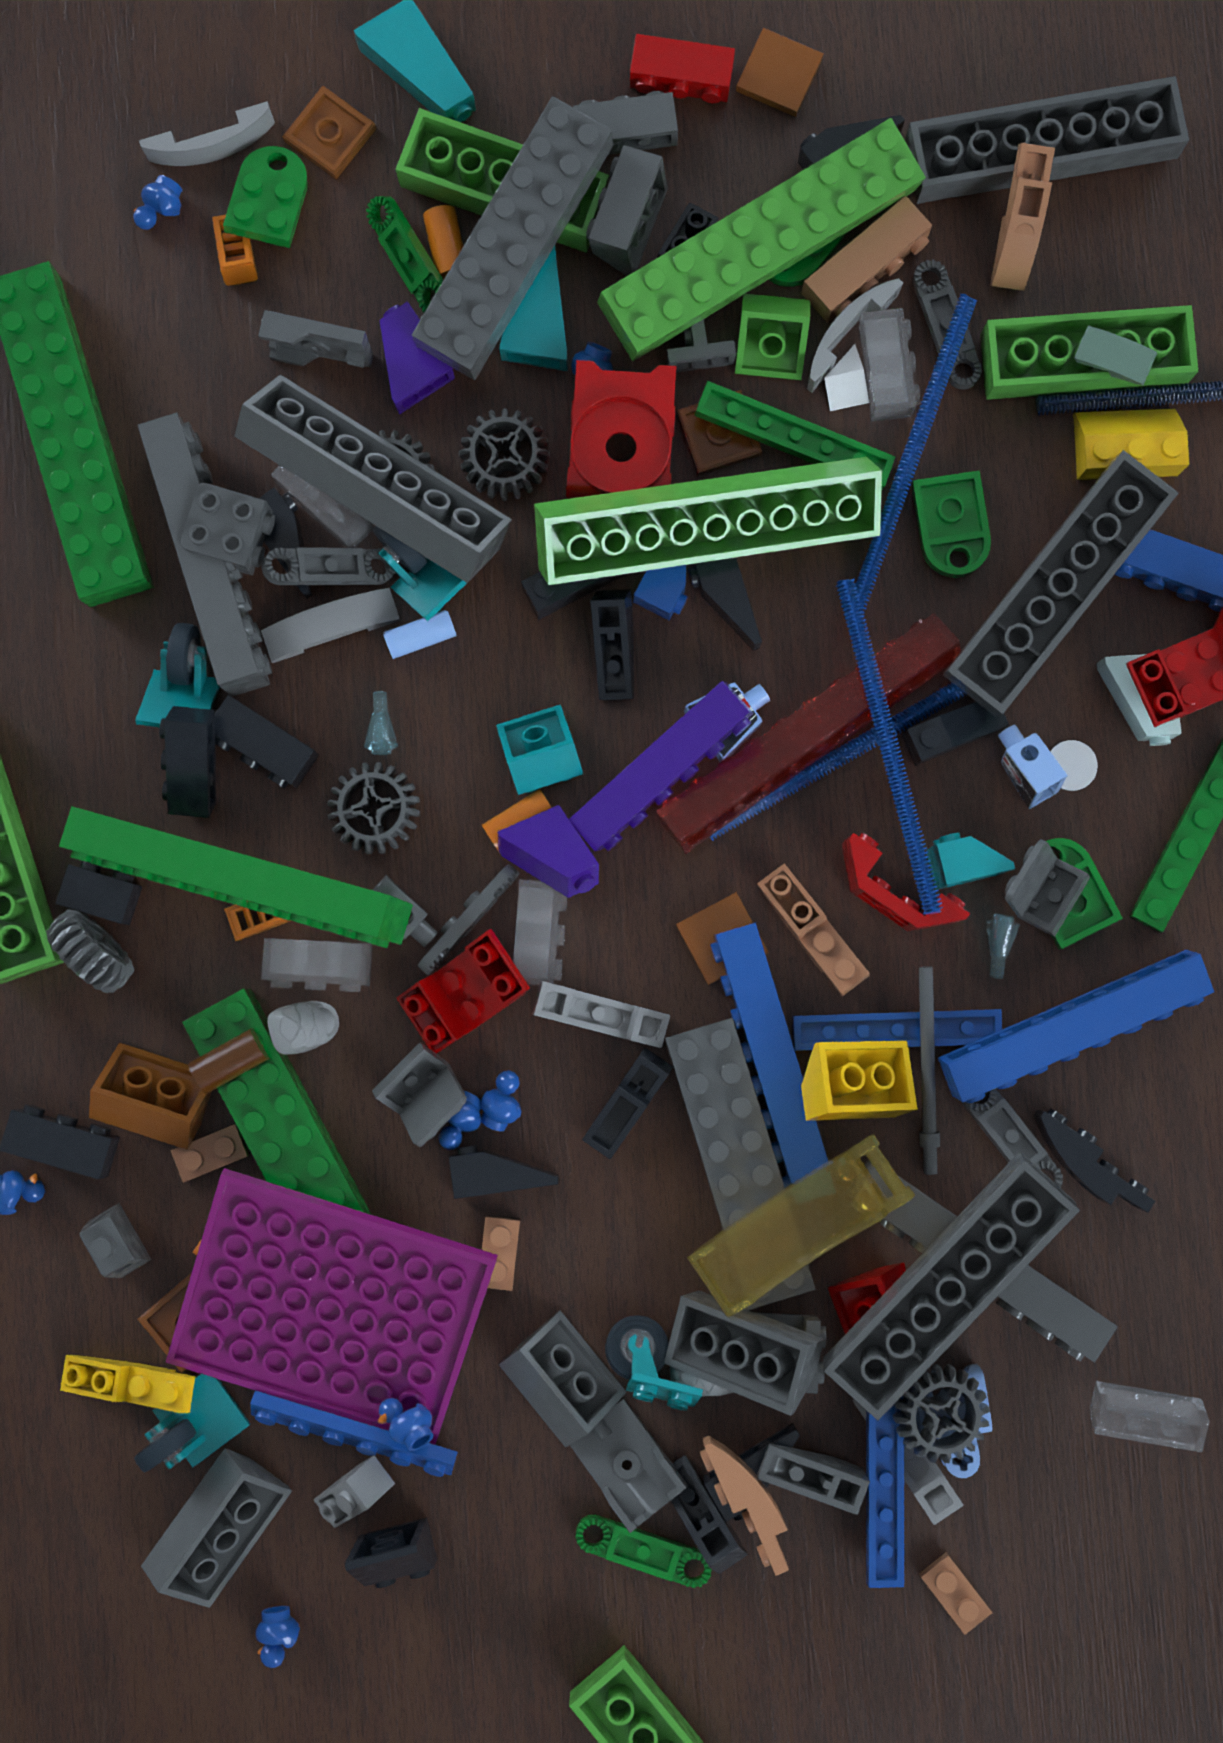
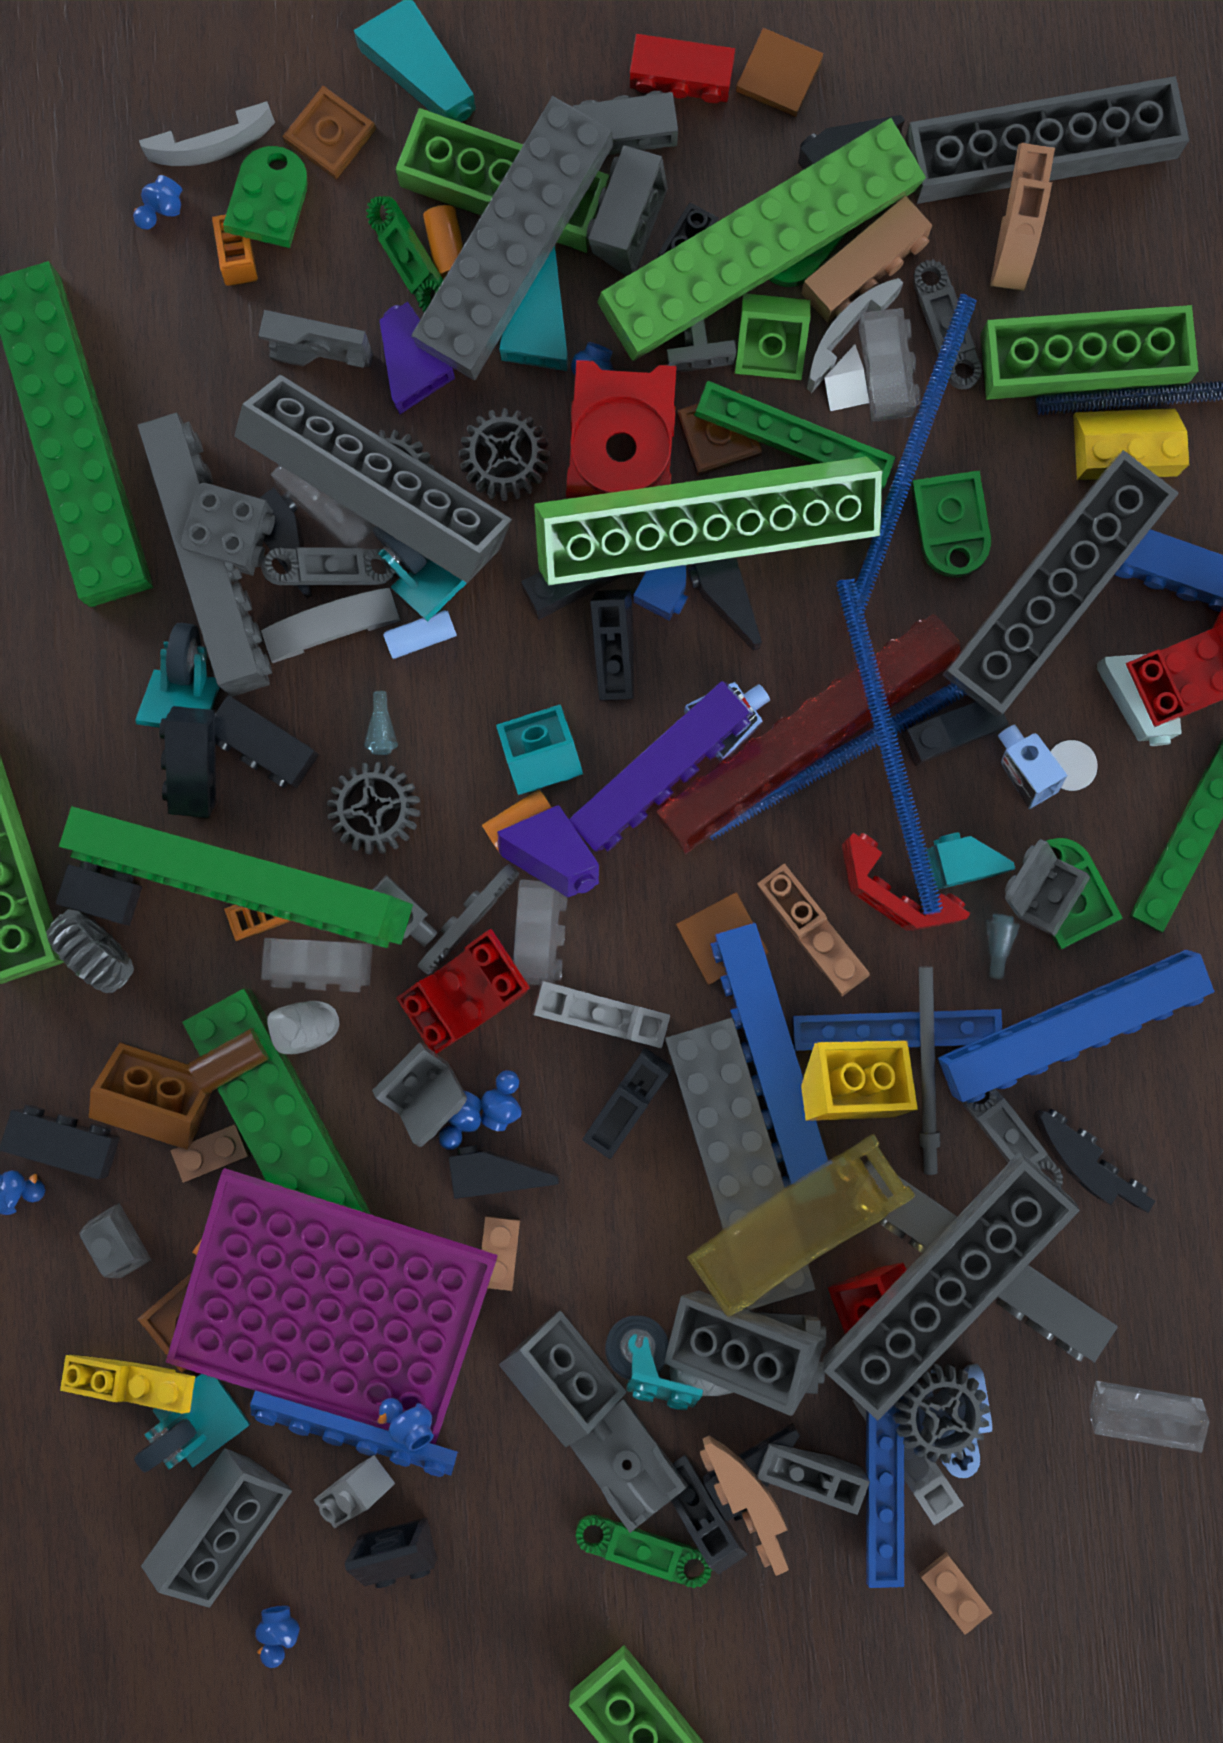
sand green slope [1074,326,1157,386] -> none

